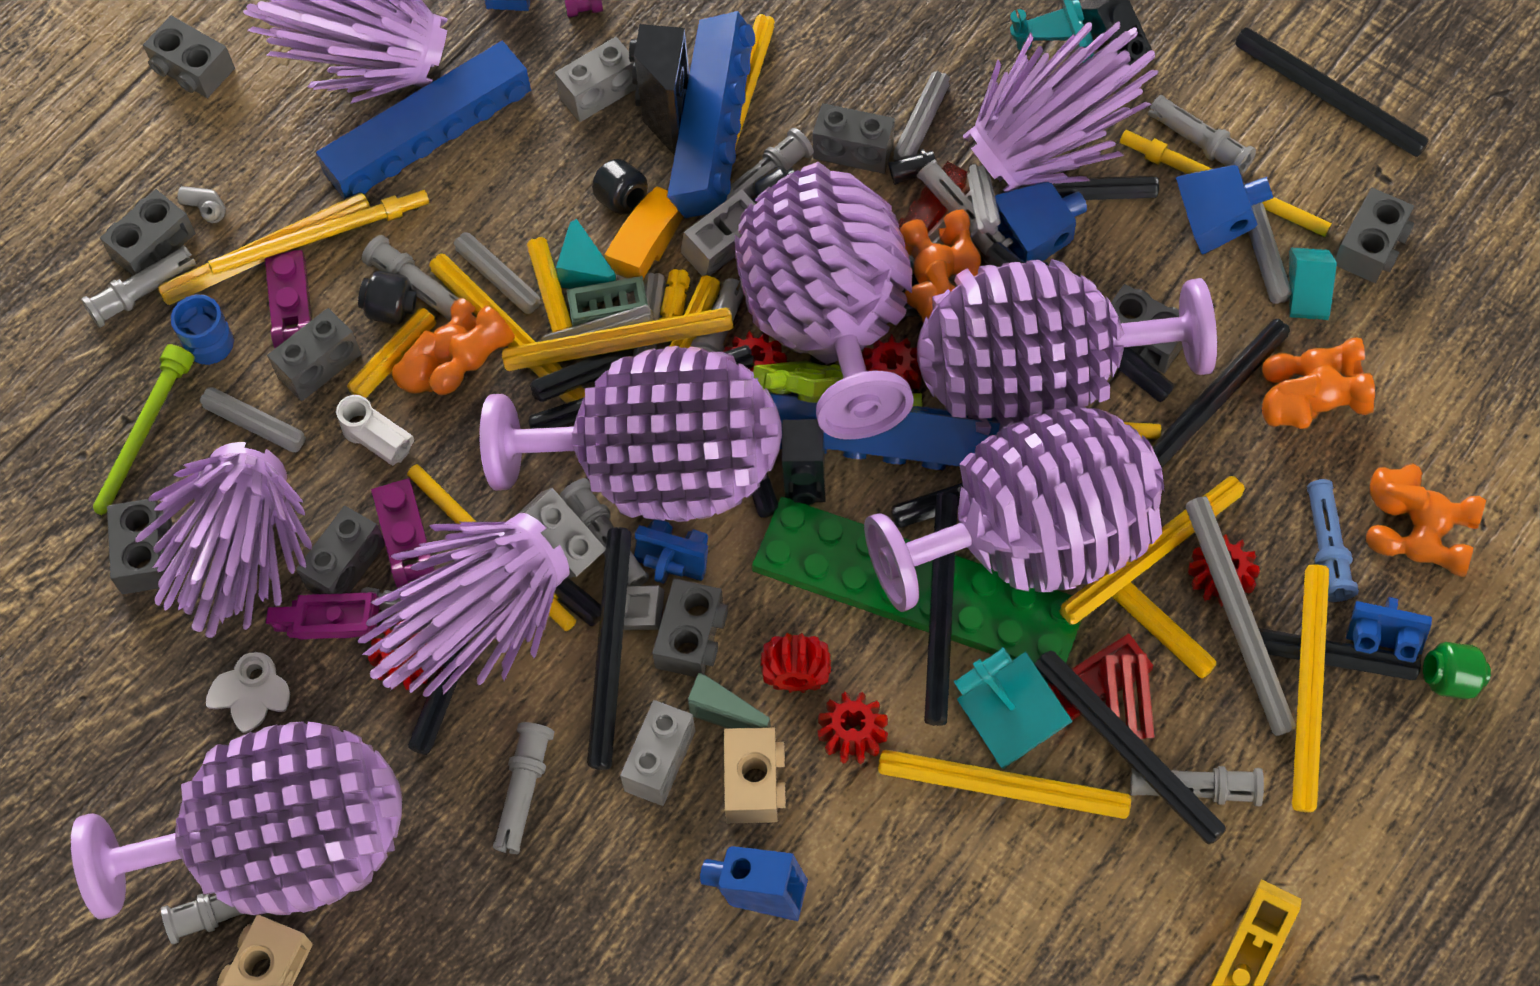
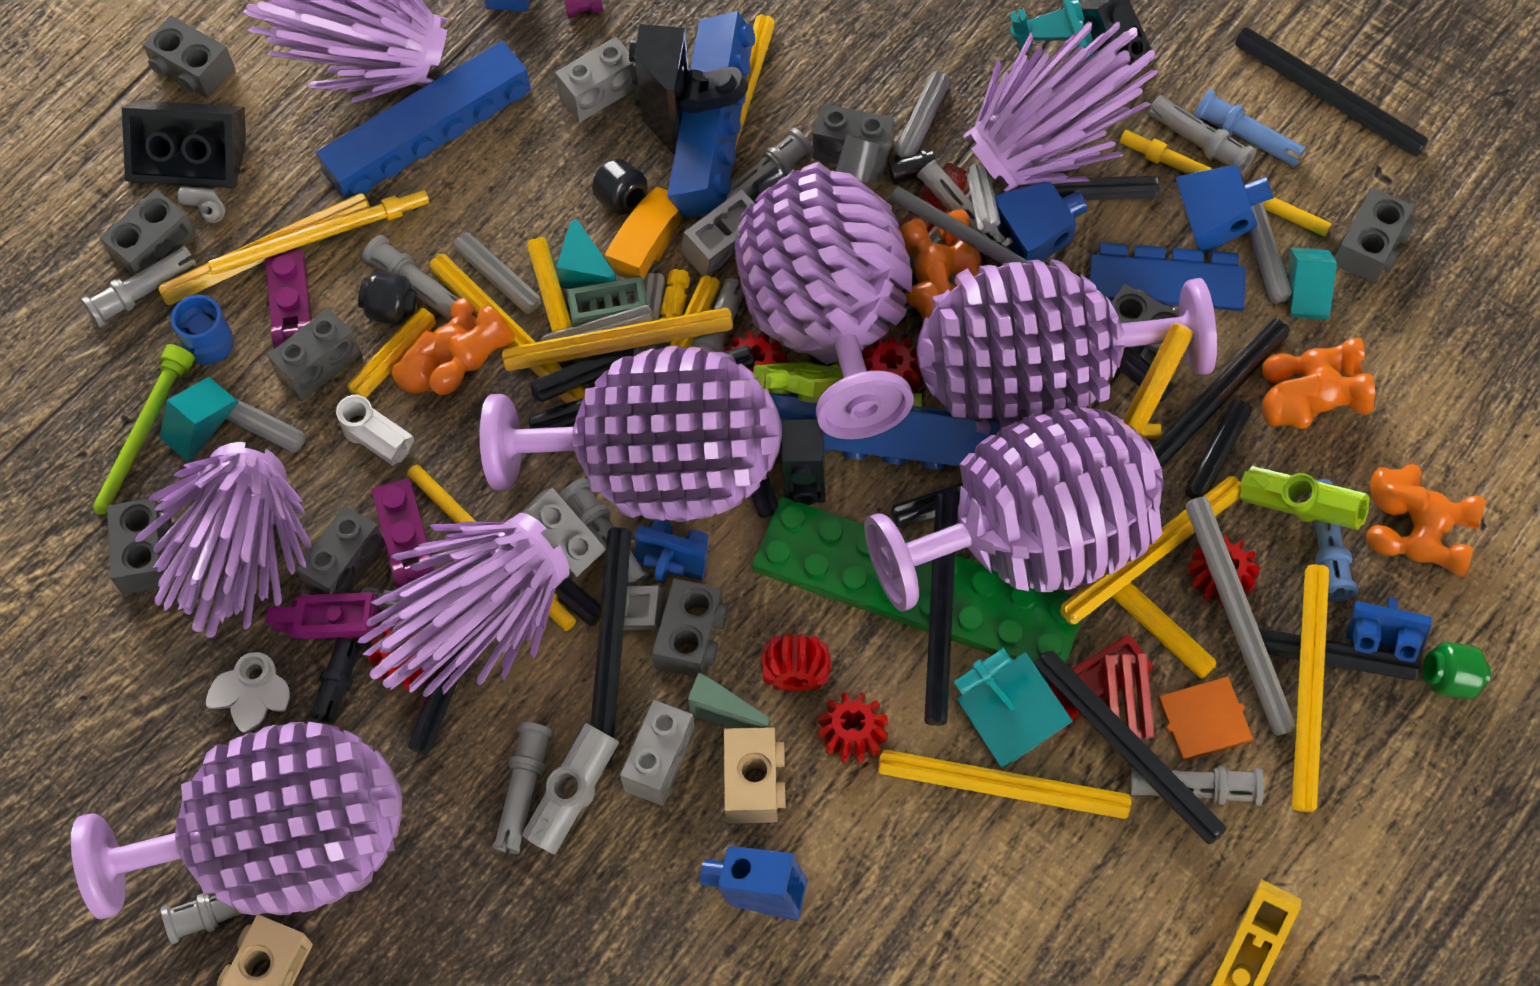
none -> black slope [122,100,246,188]
none -> teal slope [160,377,239,463]
none -> black pin [309,637,362,724]
none -> light grey piece [521,723,619,855]
none -> black plate [680,67,748,113]
none -> dark grey beam [836,134,891,183]
none -> dark grey bar [889,186,1027,264]
none -> blue windscreen [1090,242,1246,311]
none -> yellow axle [1123,323,1193,434]
none -> orange piece [1158,677,1253,762]
none -> black axle [1185,399,1252,499]
none -> medium blue pin [1194,89,1306,168]
none -> lime piece [1240,466,1370,530]

